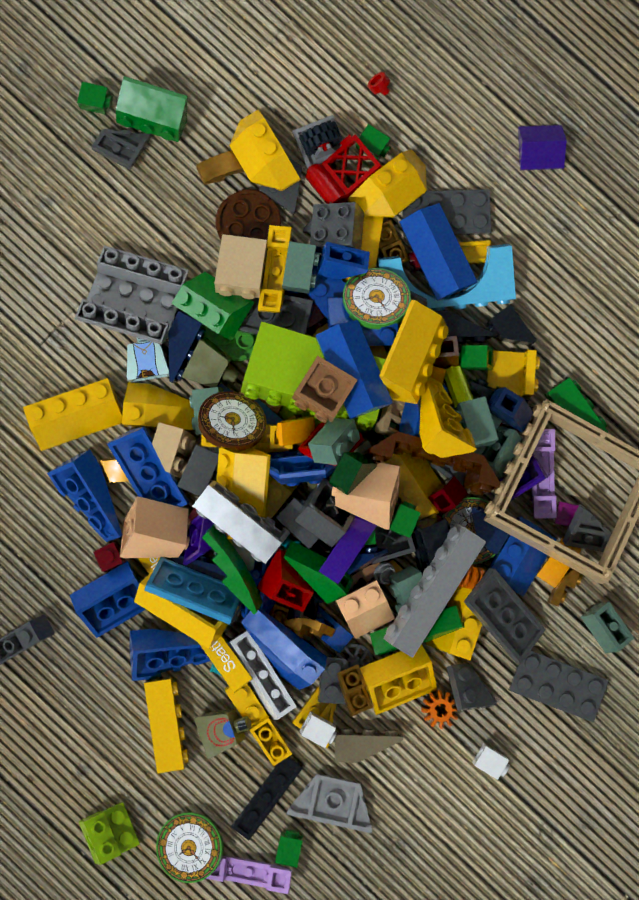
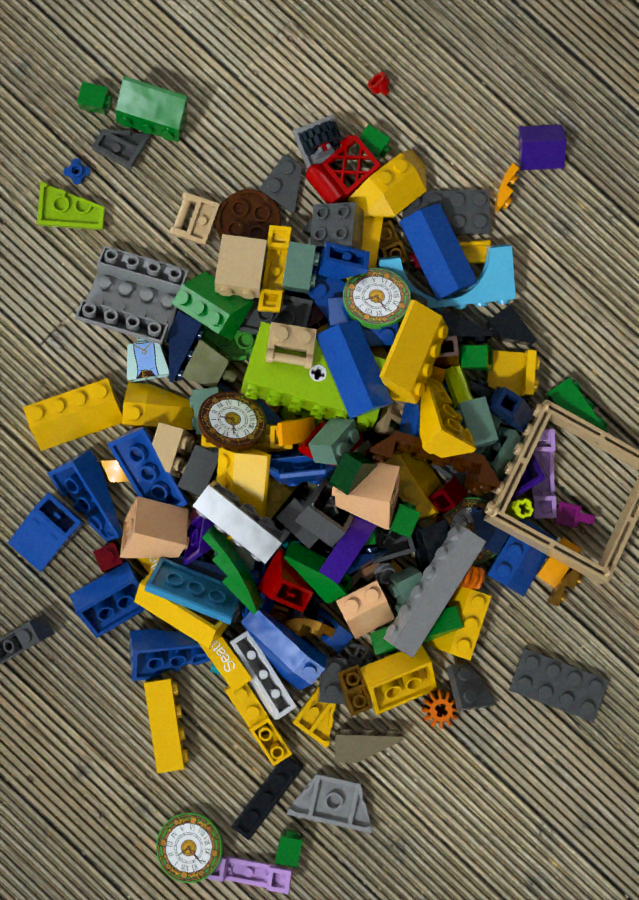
lime brick [78,802,140,865] -> none
olive torso [194,709,252,759] -> none
pearl gold slope [196,151,245,185] -> none
yellow wedge [229,110,301,191] -> none
medium nougat plate [292,356,357,423] -> none
white brick [299,711,337,748] -> none
dark grey plate [464,568,546,663] -> none
white brick [472,743,510,780] -> none
dark grey wing [562,504,612,552] -> none
sand green brick [581,601,634,653] -> none
none -> blue slope [8,492,86,573]
none -> lime wing [37,181,106,231]
none -> blue plate [63,158,90,185]
none -> tan plate [169,192,220,246]
none -> tan plate [265,322,317,370]
none -> light orange slope [495,163,519,213]
none -> neon yellow axle [505,498,534,520]

